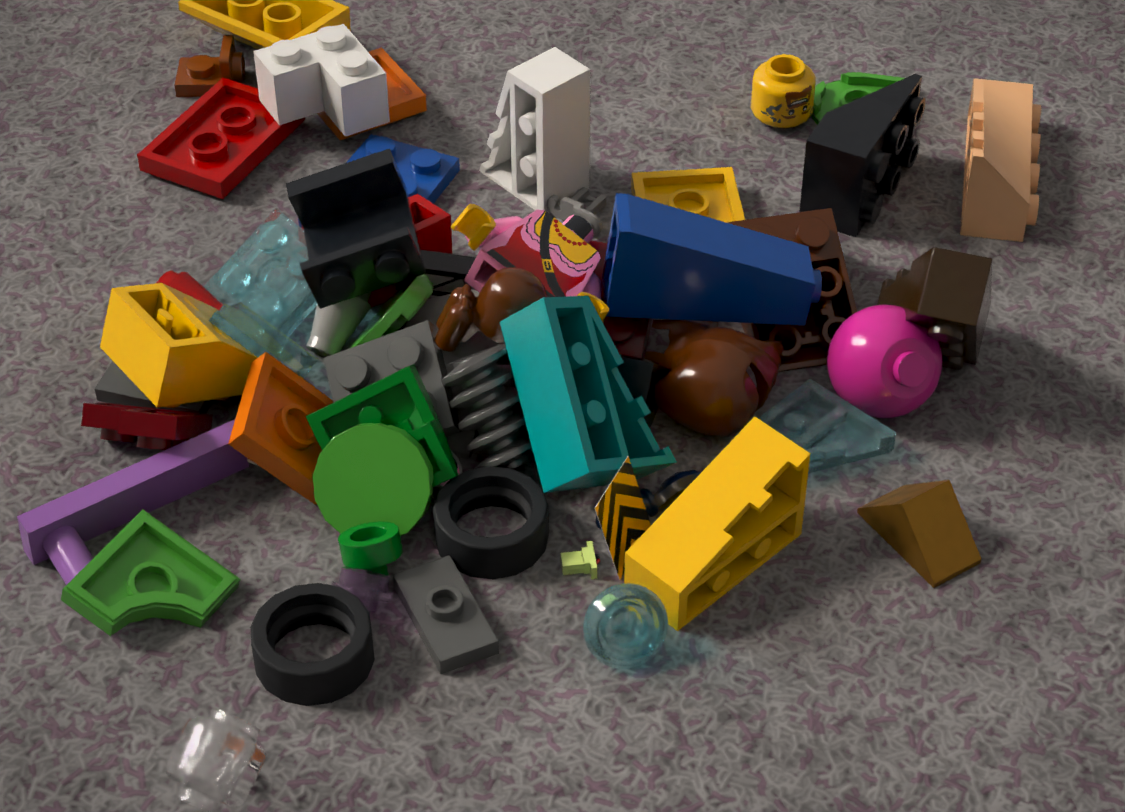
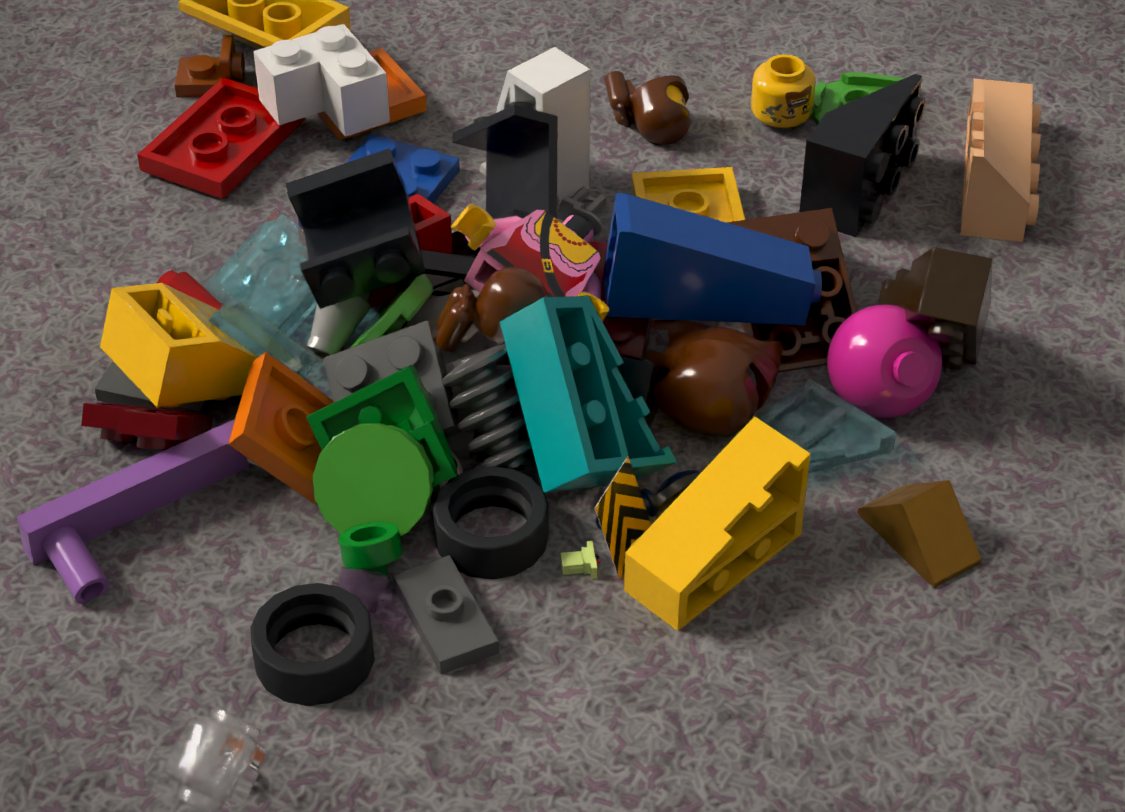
bright green tile [61,509,241,636] -> none
clear light blue cone [583,583,668,669] -> none
none -> black panel [452,102,558,257]
none -> reddish brown piece [604,71,691,145]

